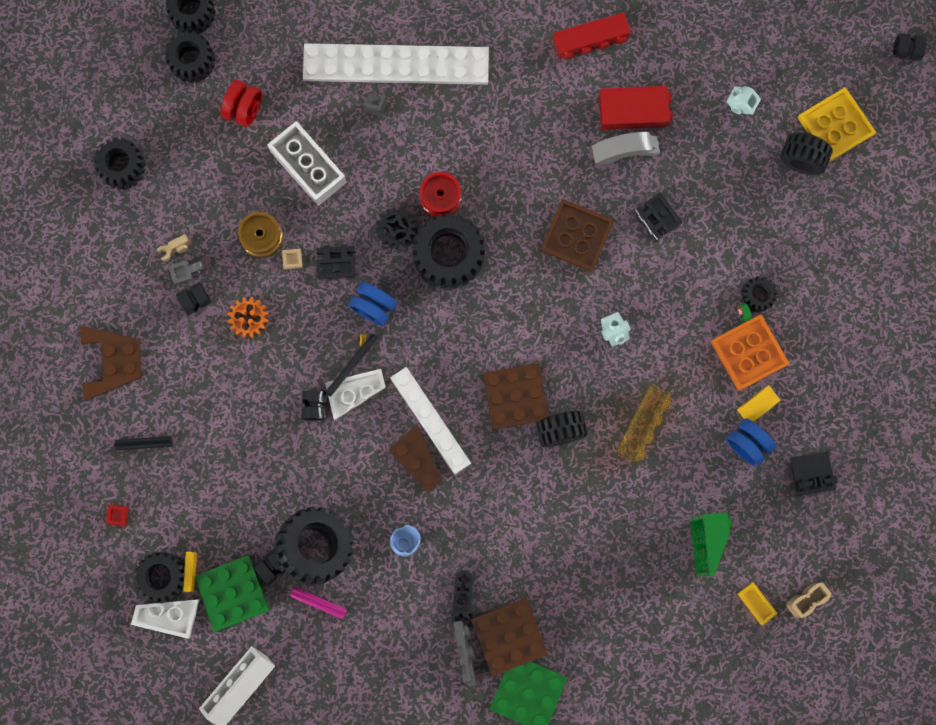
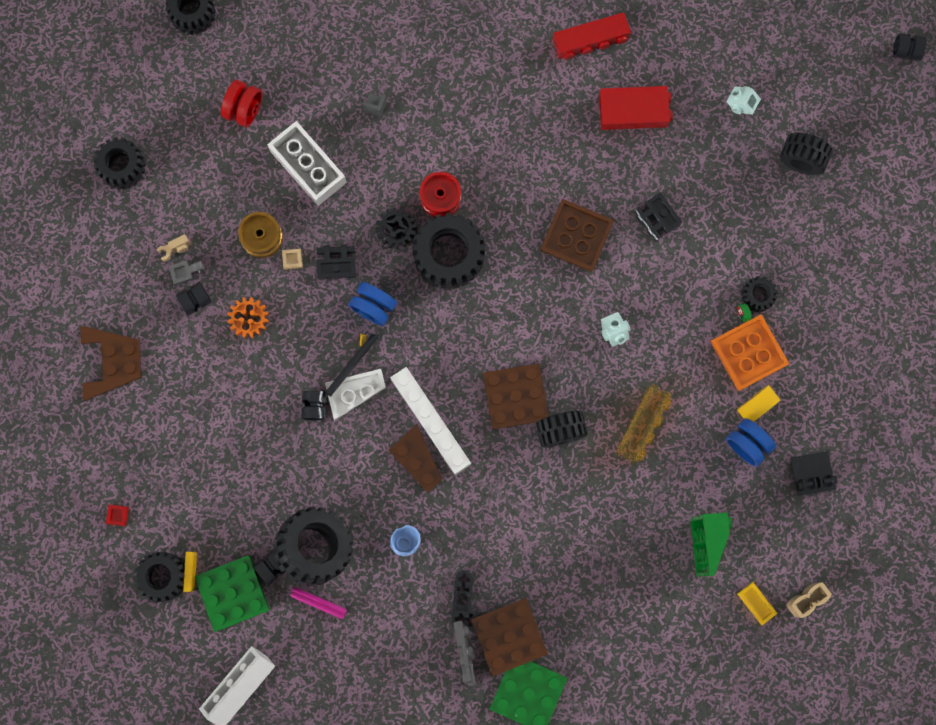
black axle [114,436,173,450] -> none
white wing [131,599,200,639] -> none
black tyre [165,31,215,83] -> none
white plate [303,44,489,85] -> none
light grey arch [592,132,660,164] -> none
yellow plate [797,87,877,162] -> none

